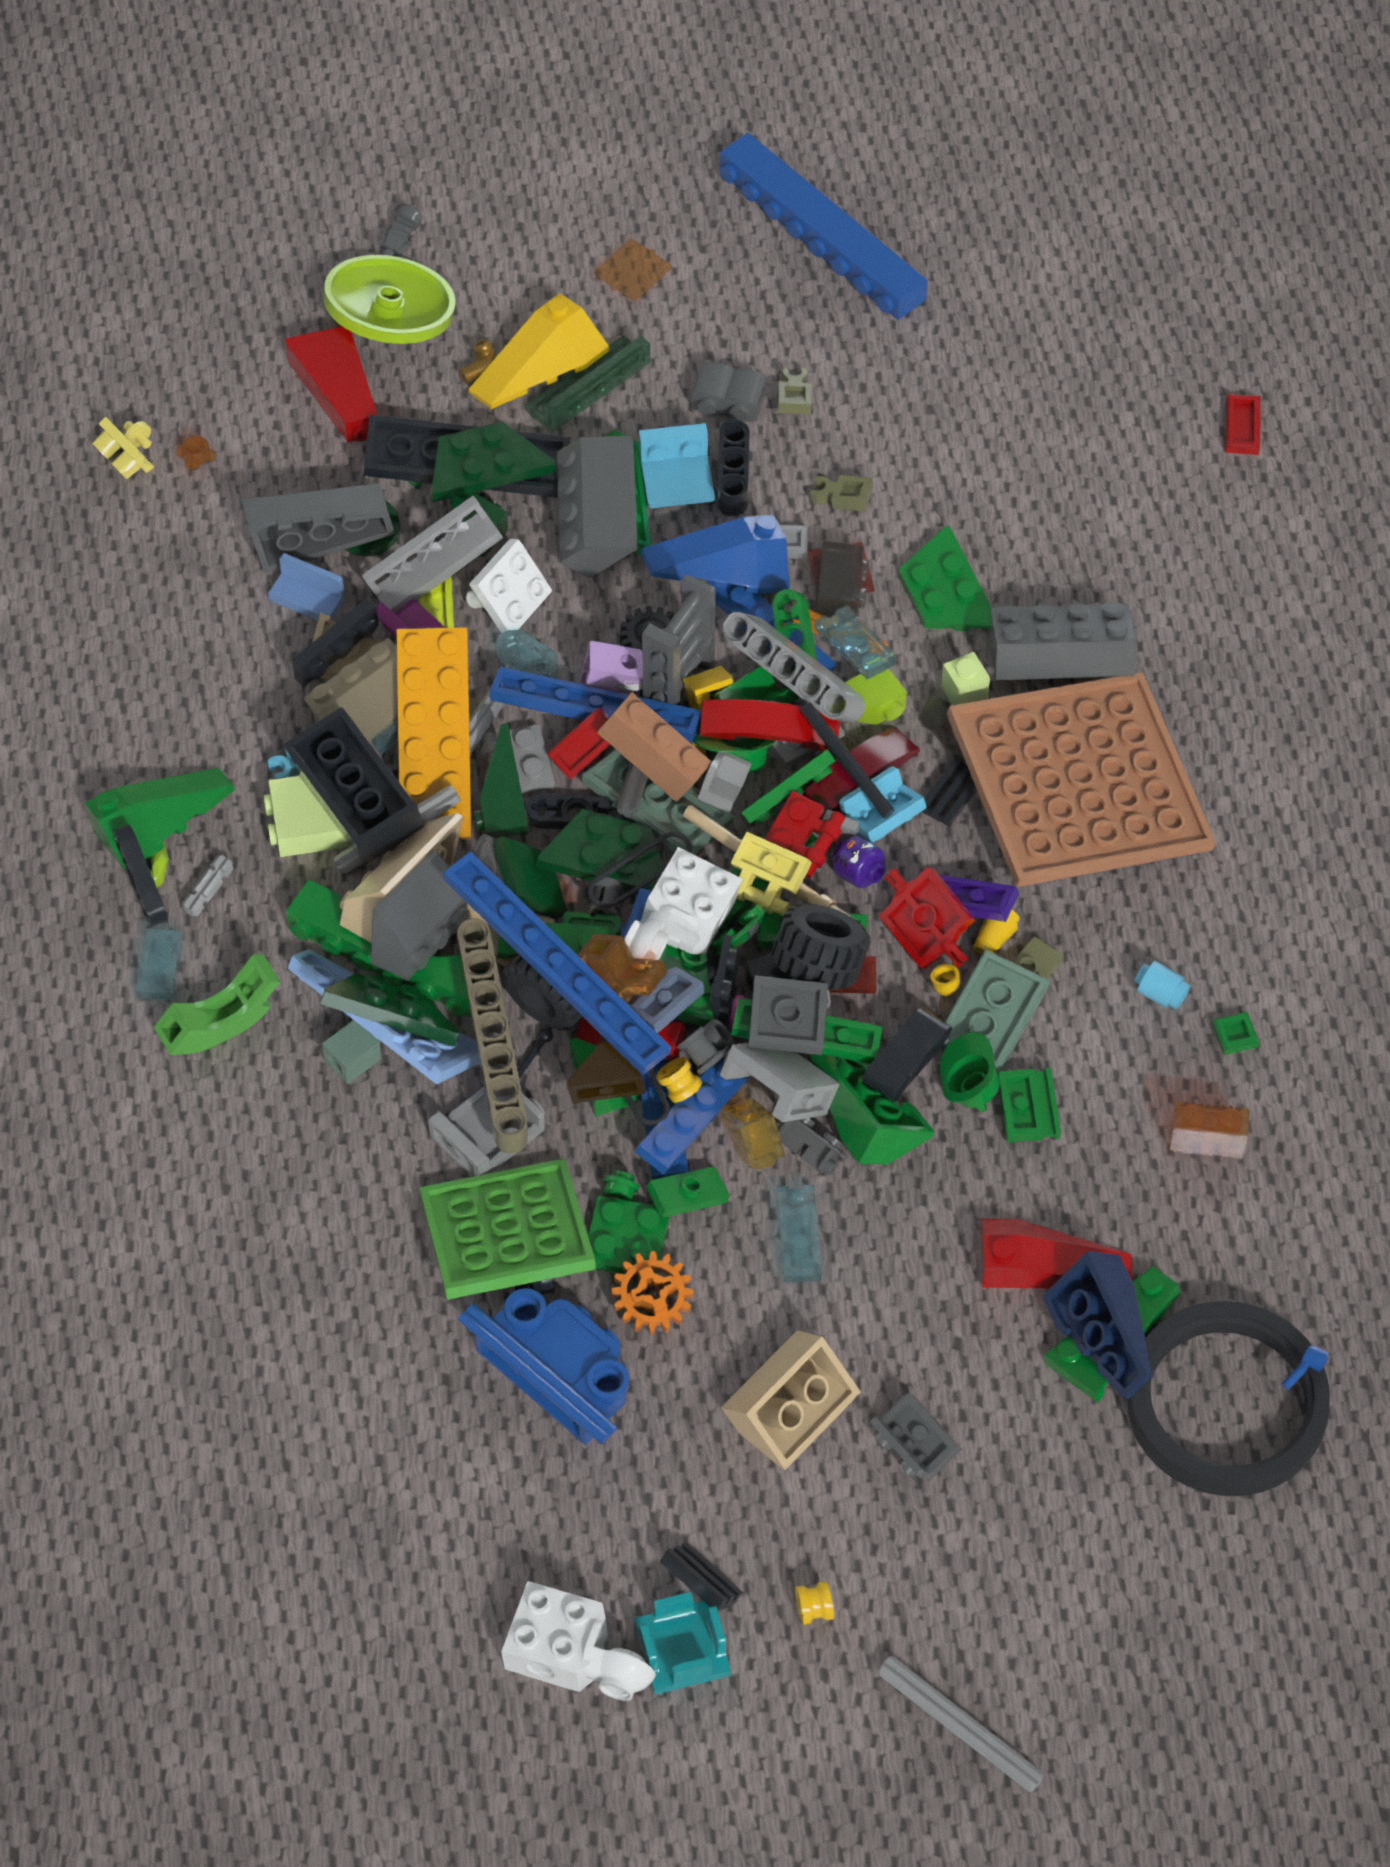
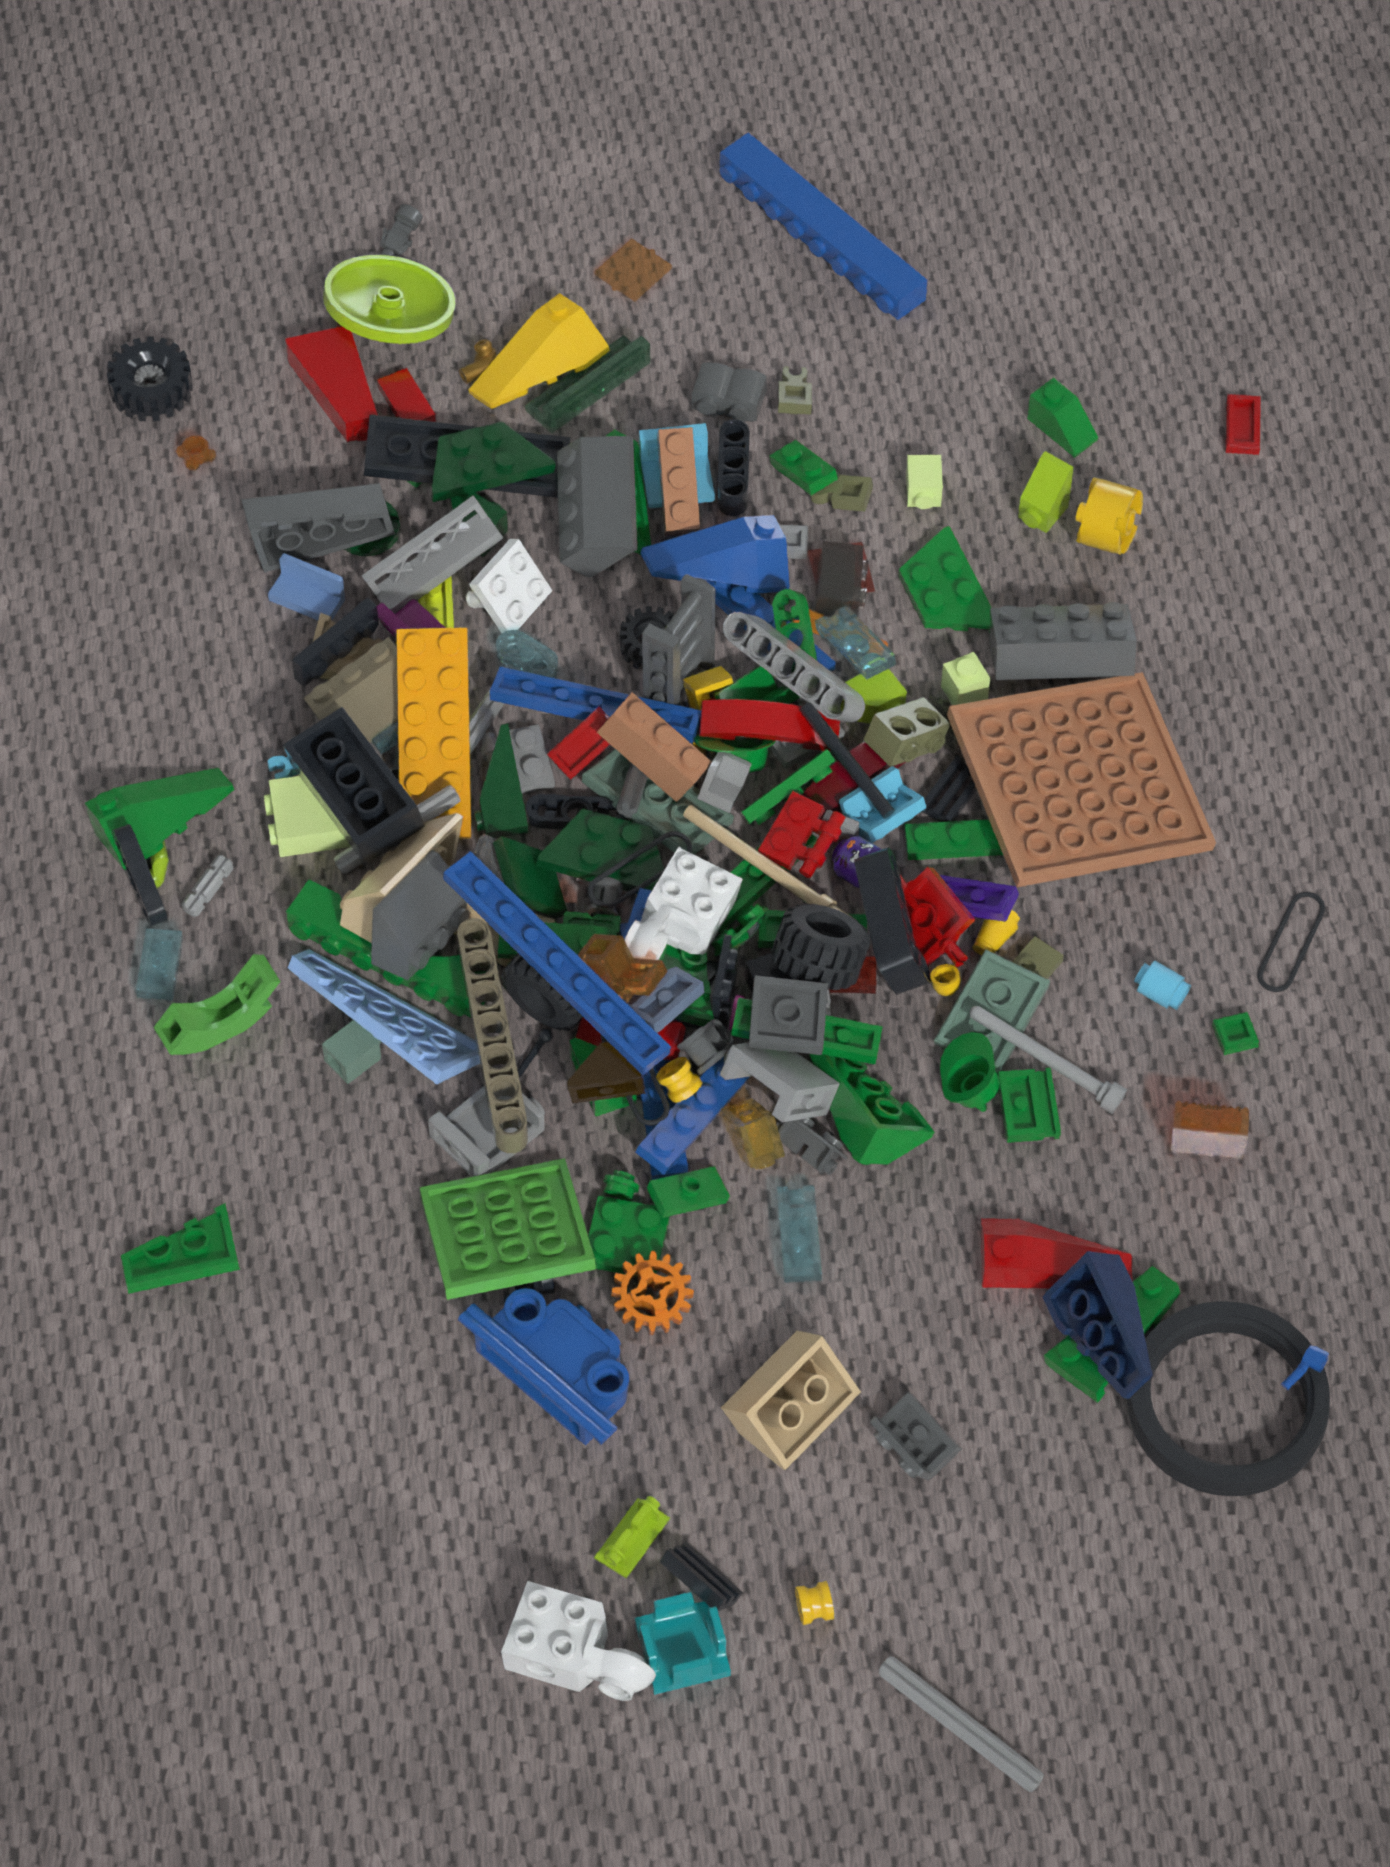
light yellow hips [92,417,154,479] -> none
dark green wing [320,973,459,1046] -> none
lavender torso [580,641,643,697] -> none
light yellow plate [731,832,812,916] -> none
black beam [863,1006,952,1102] -> none
none -> black bush [107,337,193,422]
none -> green wing [121,1203,240,1294]
none -> red tile [377,368,436,422]
none -> lime hinge [594,1496,670,1579]
none -> nougat brick [657,427,700,536]
none -> green plate [769,440,838,496]
none -> black beam [854,847,931,995]
none -> olive brick [863,697,950,767]
none -> green plate [904,819,1003,860]
none -> yellowish green brick [906,455,943,509]
none -> light grey piece [969,1006,1128,1114]
none -> lime slope [1018,451,1074,533]
none -> green slope [1027,377,1098,458]
none -> yellow brick [1076,477,1143,555]
none -> black piece [1257,892,1325,992]

